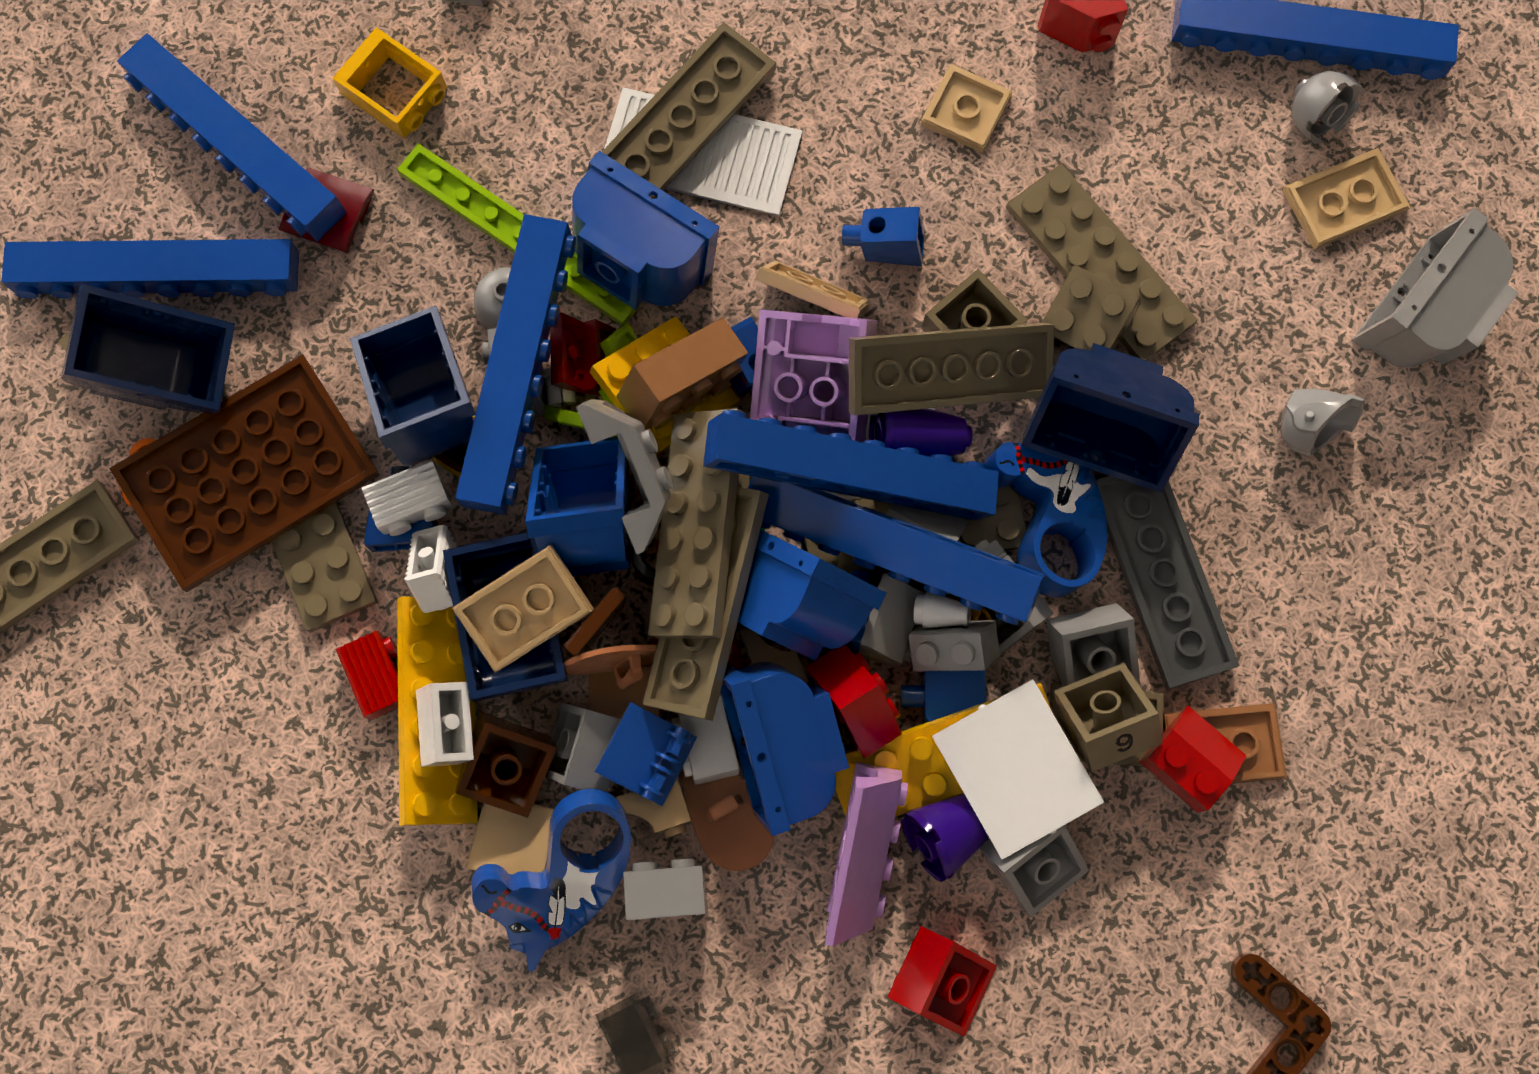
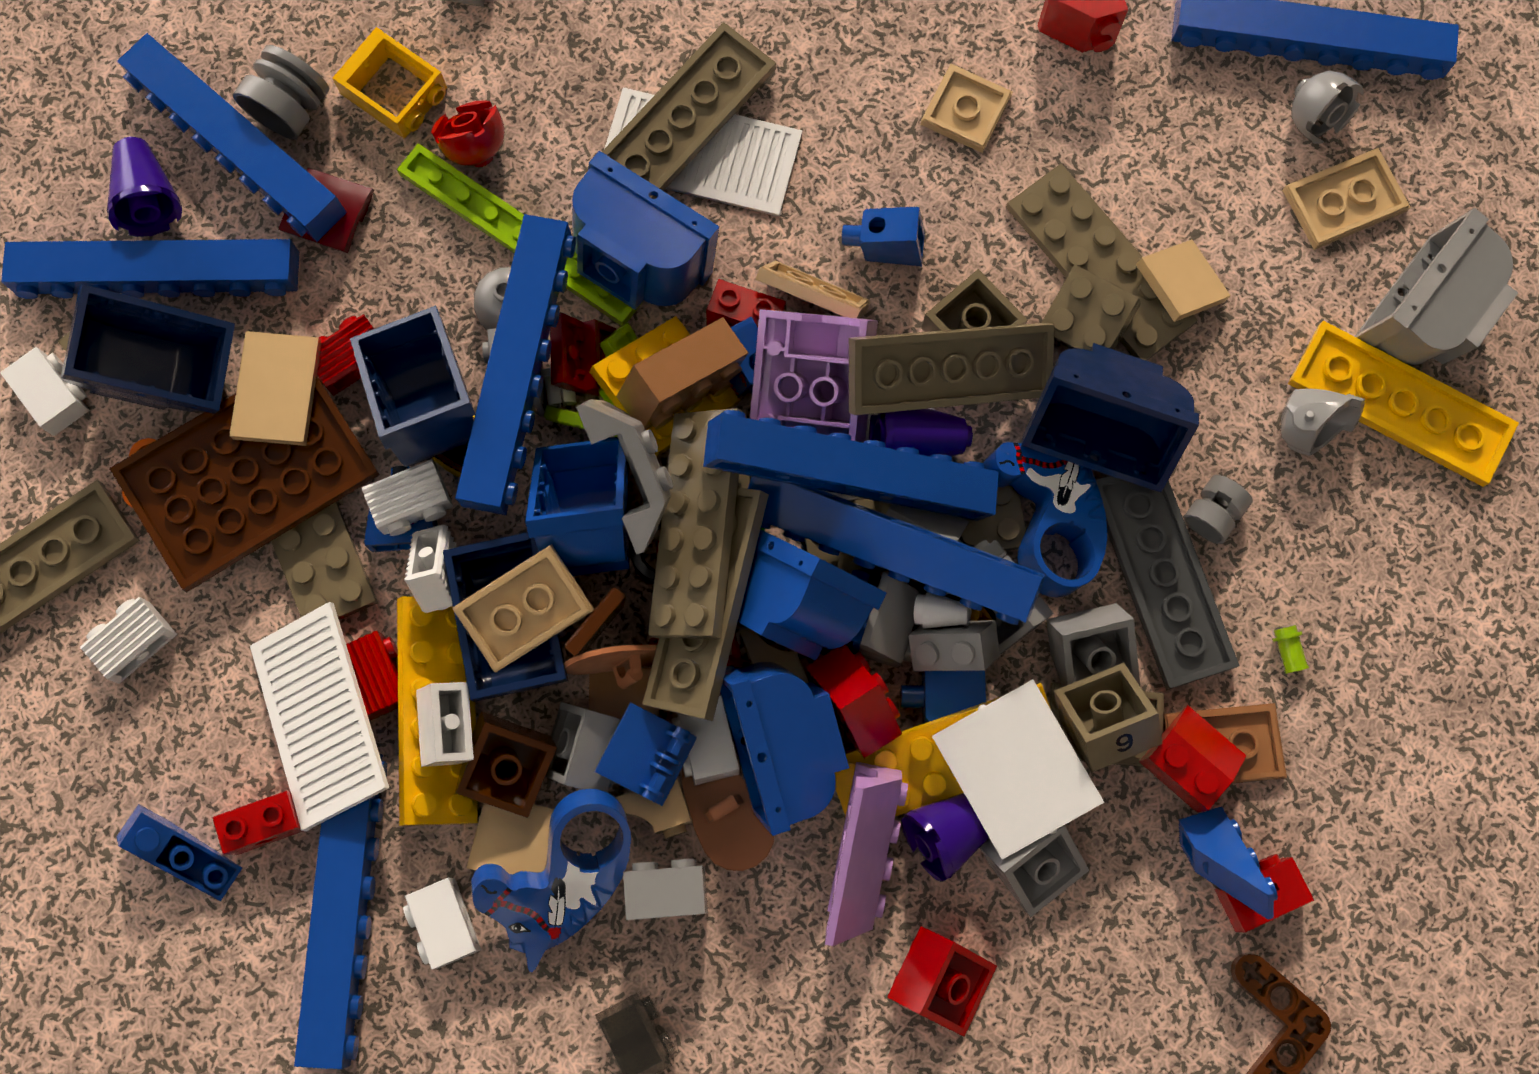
none -> white brick [0,347,90,436]
none -> white brick [80,597,177,684]
none -> dark purple cone [107,137,182,237]
none -> blue slope [116,804,242,901]
none -> red brick [212,791,303,855]
none -> tan tile [229,331,321,446]
none -> light grey wheel [233,45,330,140]
none -> white window [250,602,389,832]
none -> blue brick [294,753,387,1069]
none -> red brick [317,314,374,396]
none -> white brick [403,877,482,969]
none -> red cylinder [431,100,505,167]
none -> red brick [706,279,786,327]
none -> tan tile [1136,240,1231,322]
none -> blue slope [1179,806,1278,920]
none -> light grey wheel [1183,475,1253,544]
none -> red brick [1214,854,1314,933]
none -> lime pin [1272,625,1309,674]
none -> yellow plate [1288,320,1519,487]

